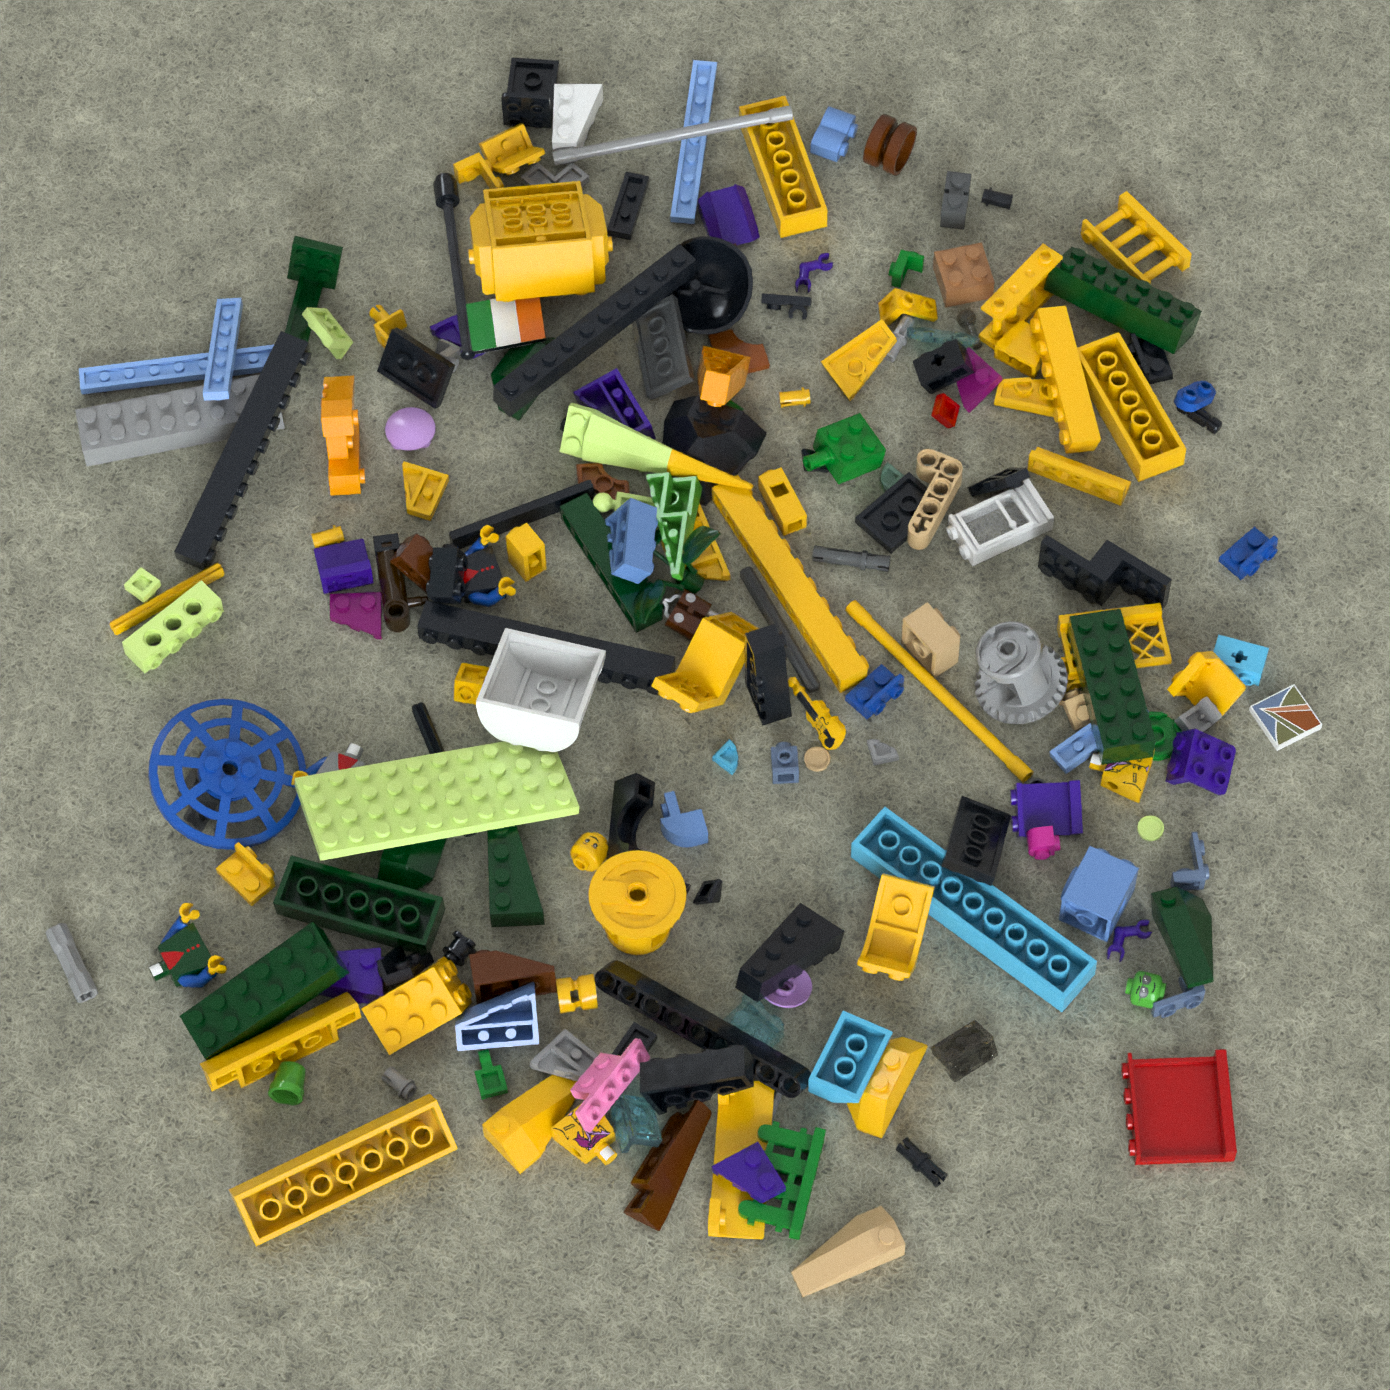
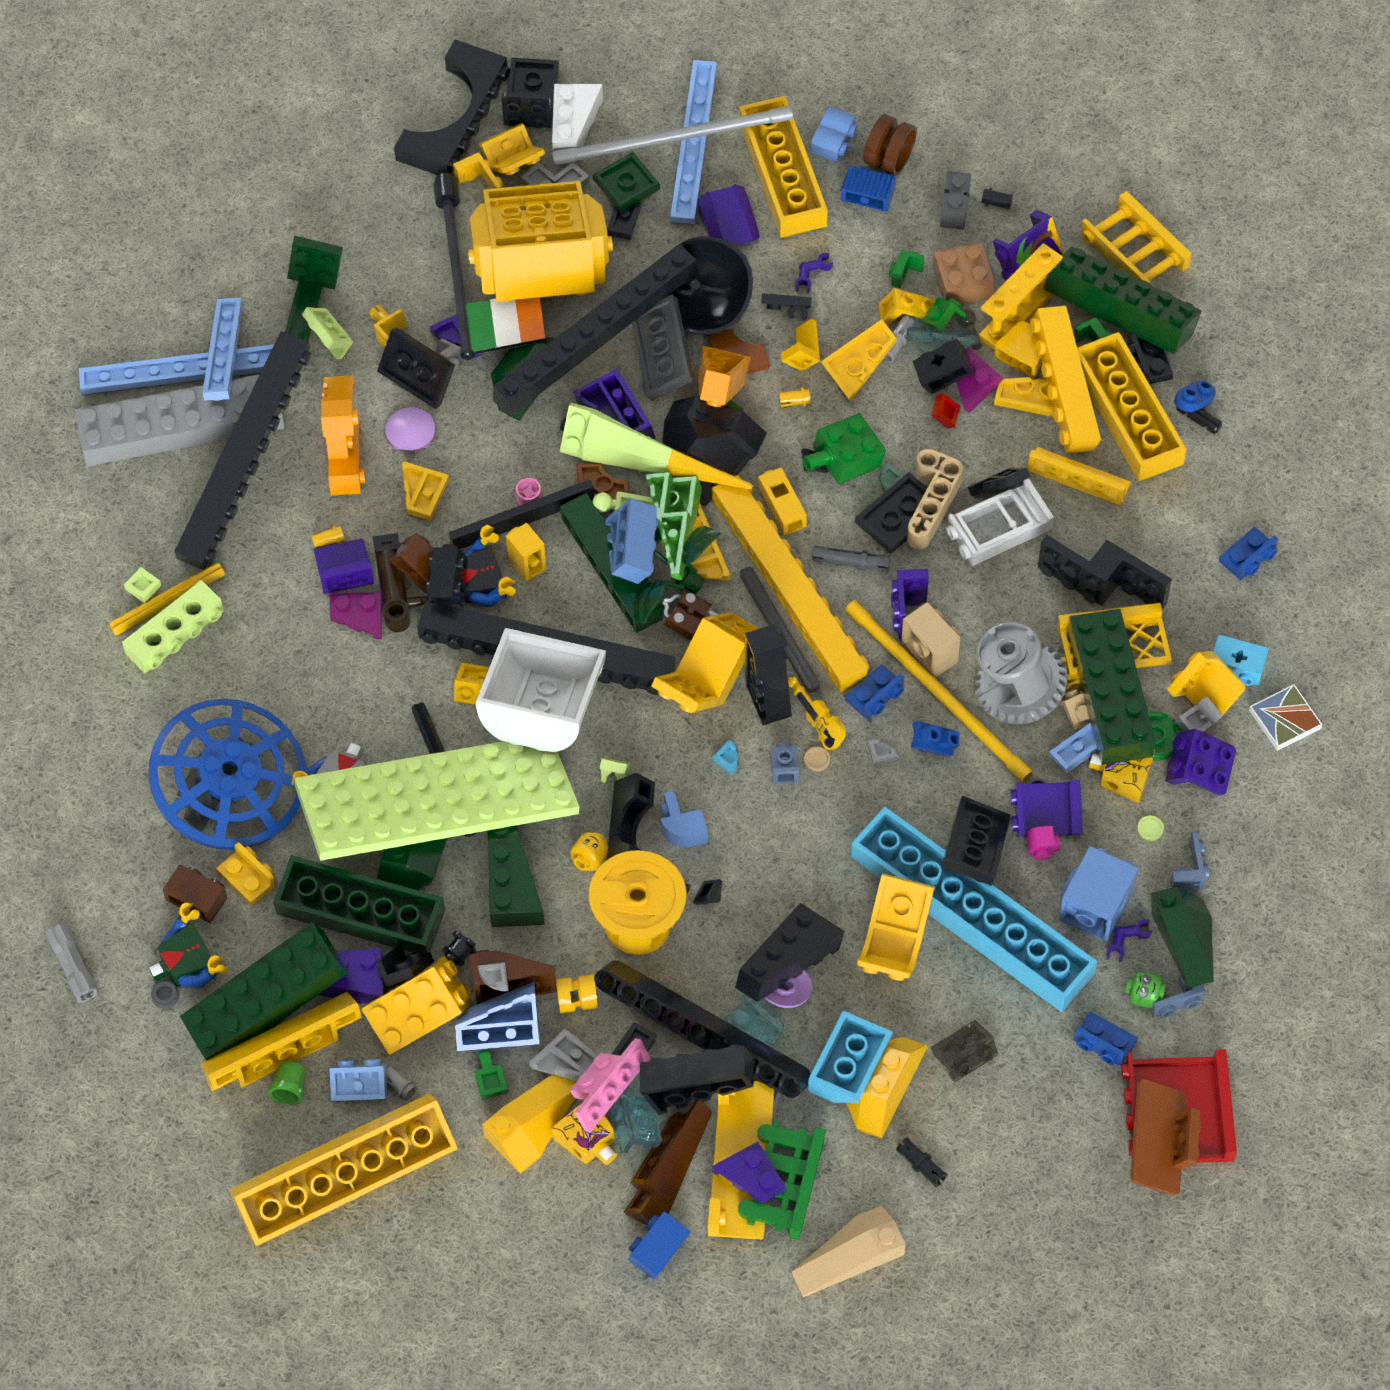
none -> dark grey tile [151,981,179,1009]
none -> reddish brown brick [162,864,228,924]
none -> light blue bracket [329,1059,388,1101]
none -> black arch [394,40,510,175]
none -> light grey tile [478,962,508,991]
none -> bright pink wheel [516,478,542,506]
none -> dark green tile [593,152,660,212]
none -> yellowish green tile [599,757,631,783]
none -> blue brick [627,1211,691,1280]
none -> yellow bracket [781,319,820,371]
none -> blue brick [841,165,896,212]
none -> dark purple bracket [891,569,929,639]
none -> blue hips [911,721,960,756]
none -> green bracket [922,297,967,331]
none -> dark purple panel [993,210,1064,281]
none -> blue bracket [1073,1011,1138,1067]
none -> green bracket [1074,317,1111,343]
none -> dark orange bracket [1130,1079,1201,1196]

